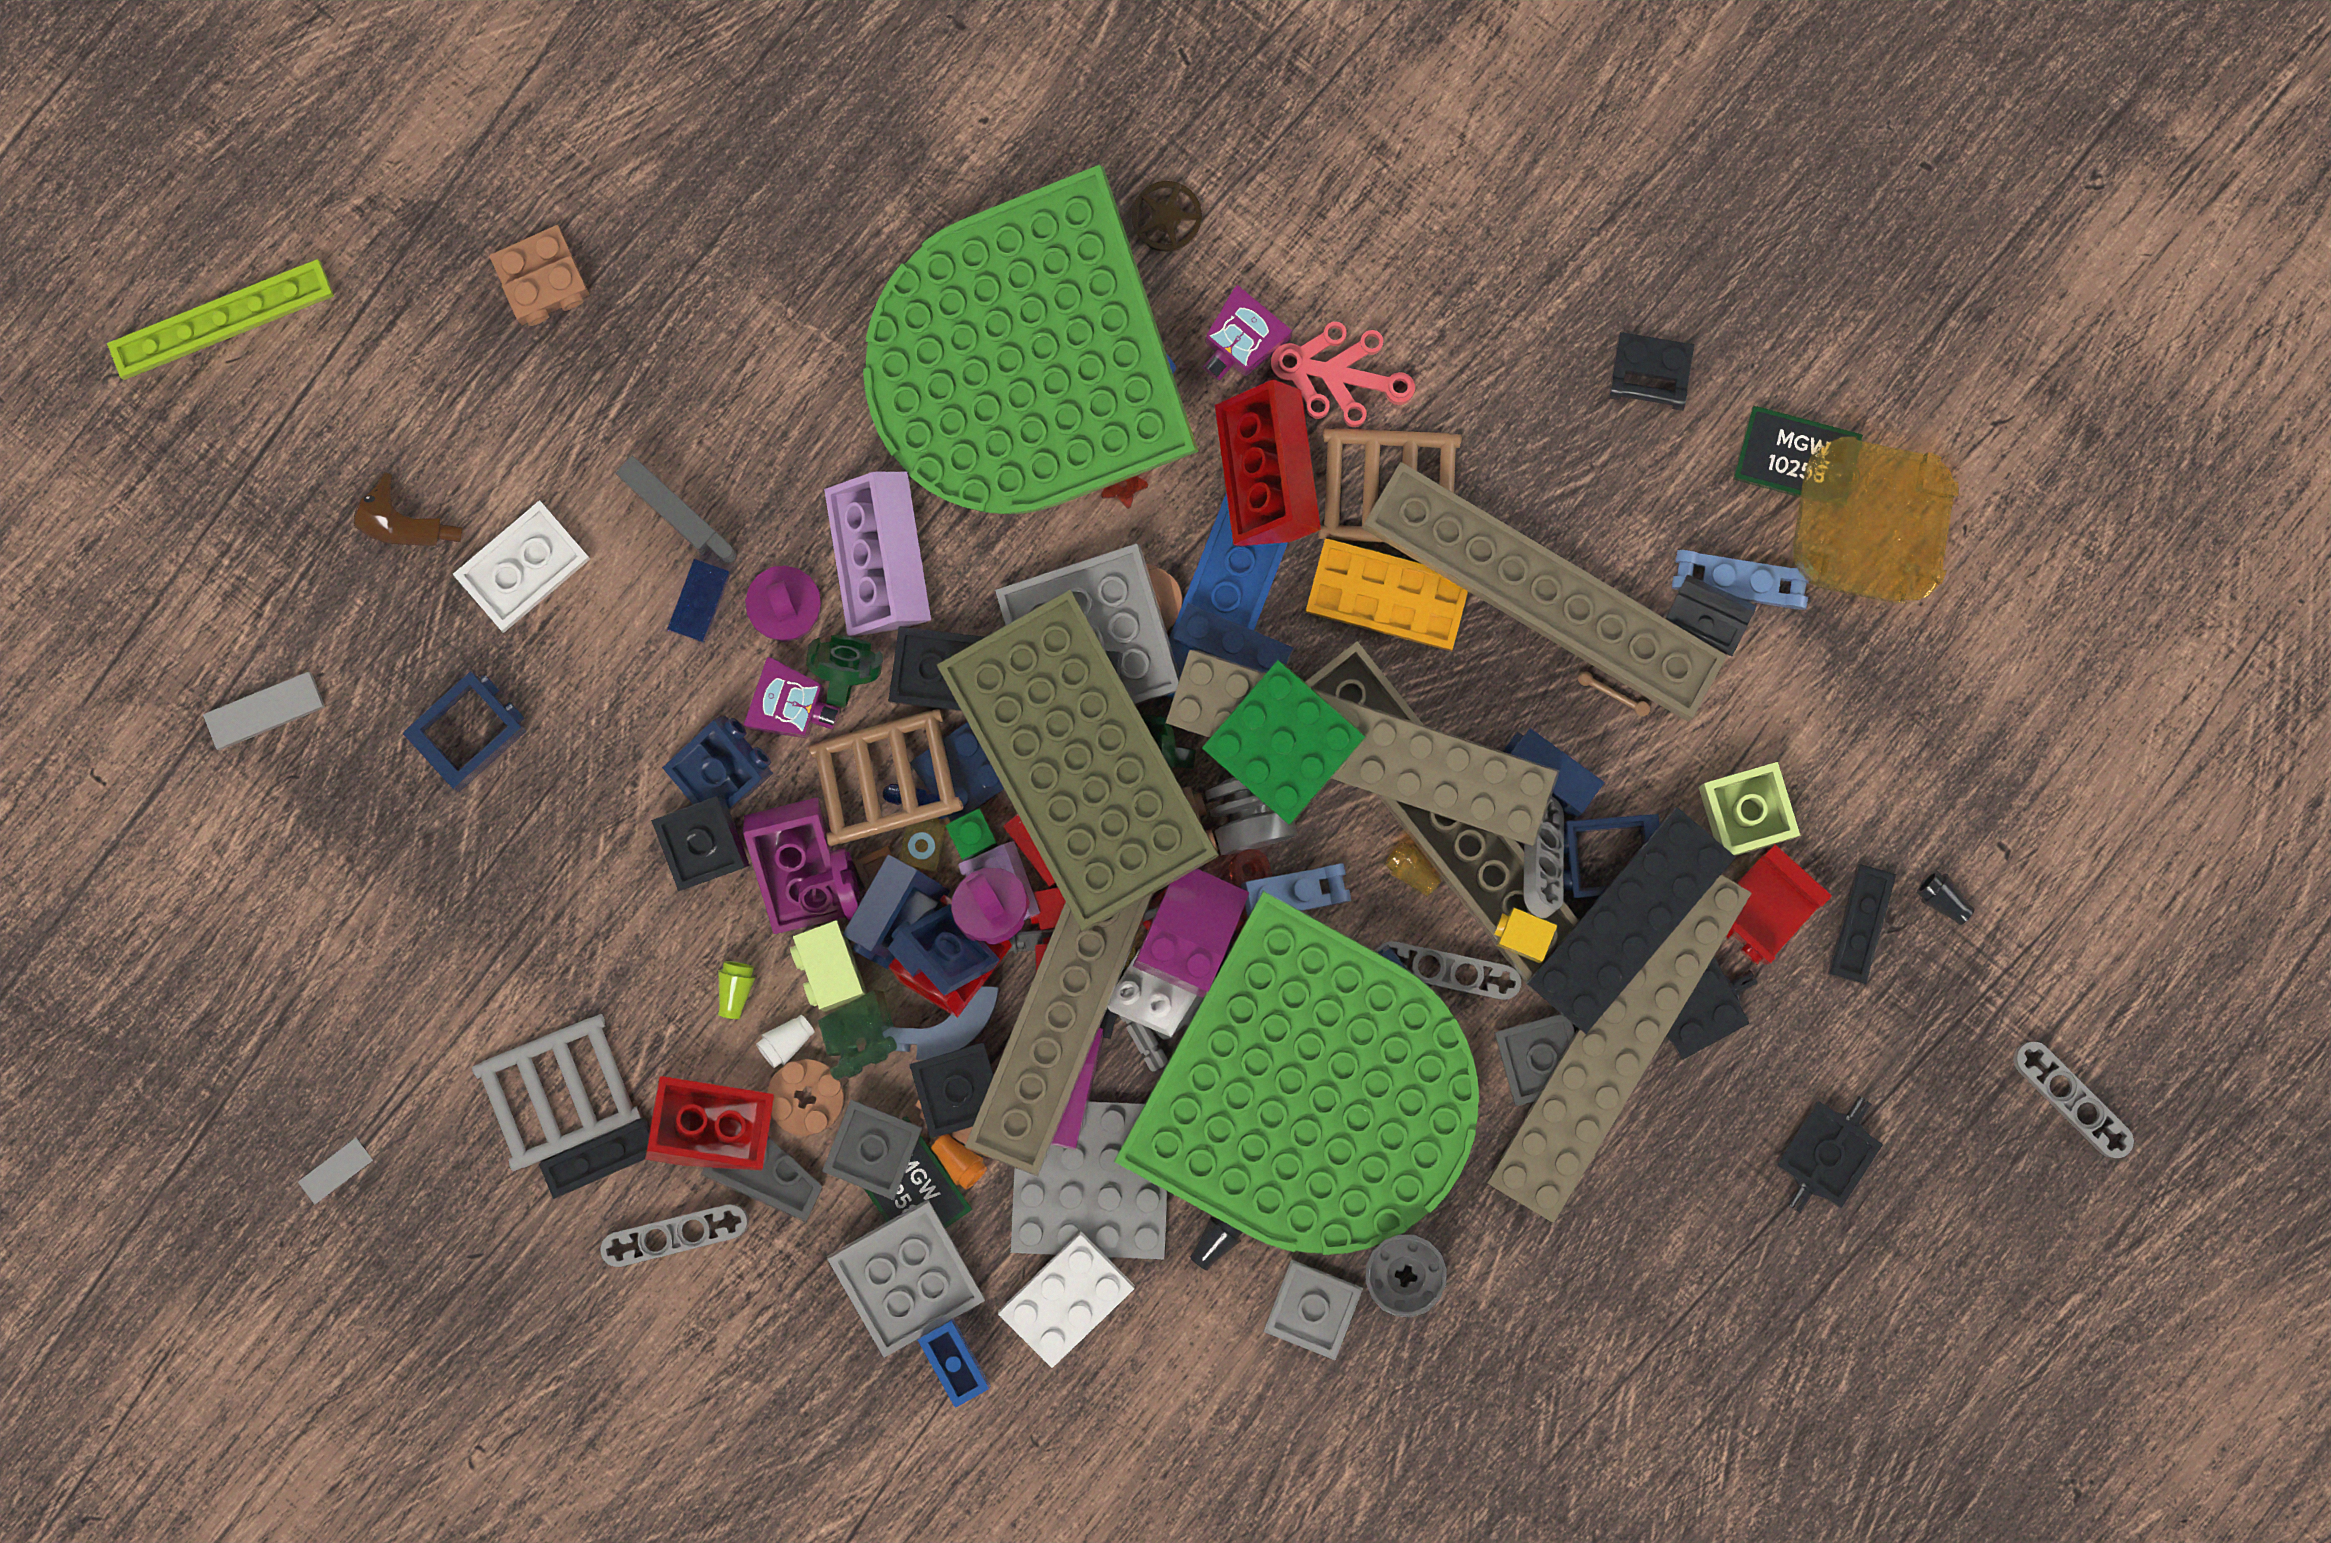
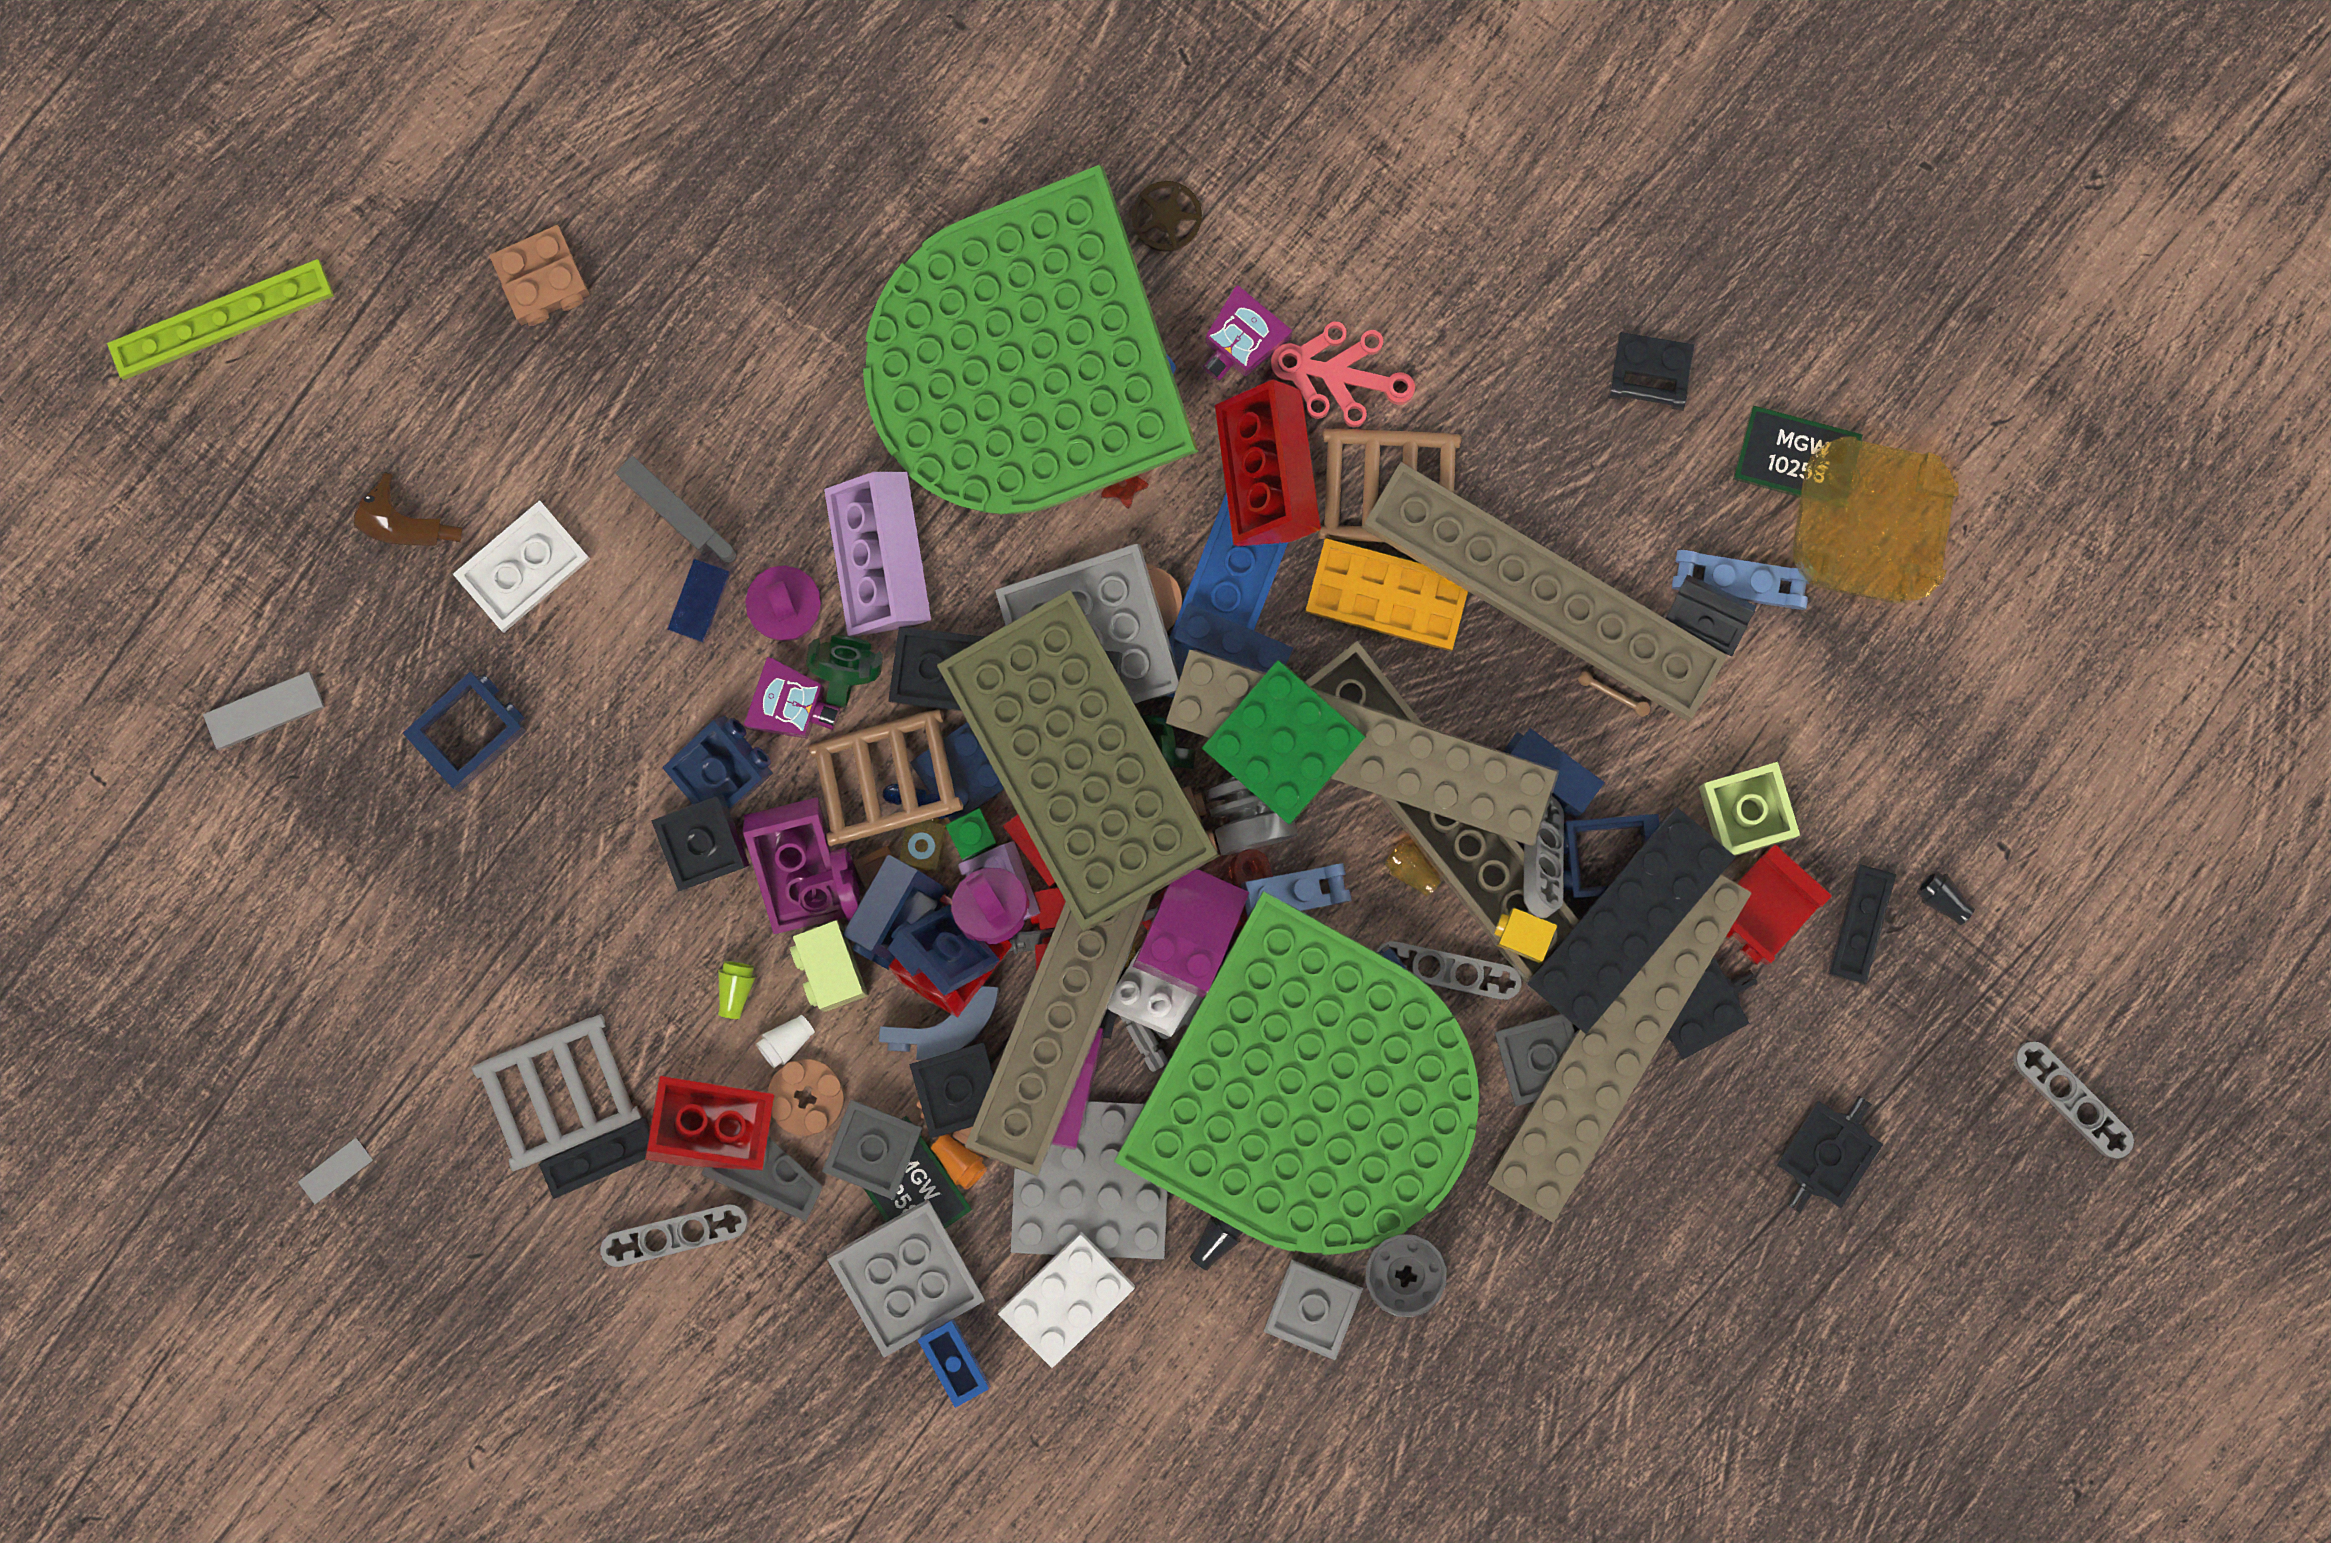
clear green plate [818,990,897,1081] -> none

